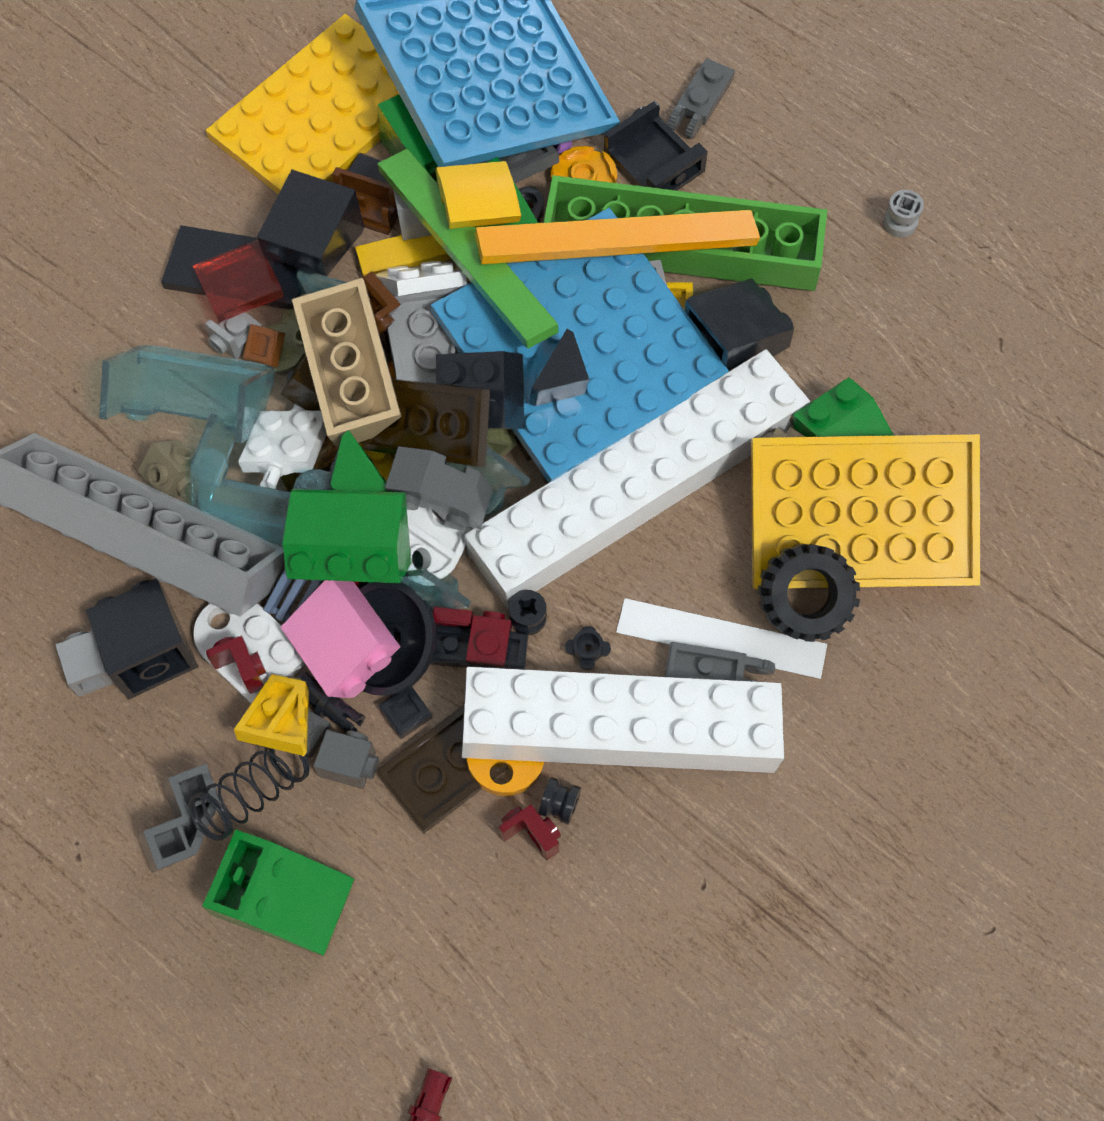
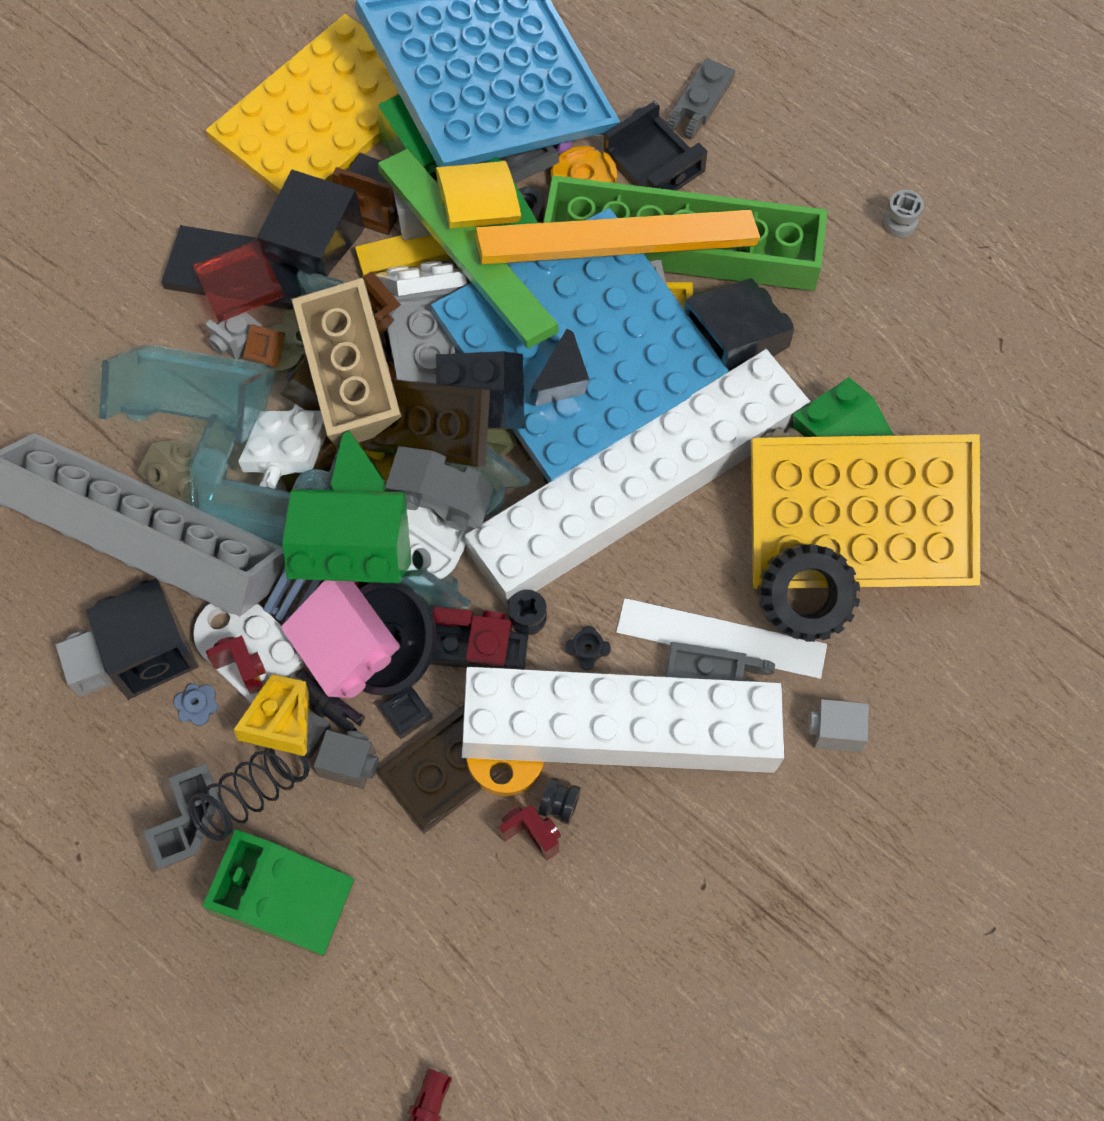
none -> sand blue plant [174,684,218,726]
none -> light grey brick [808,699,869,752]

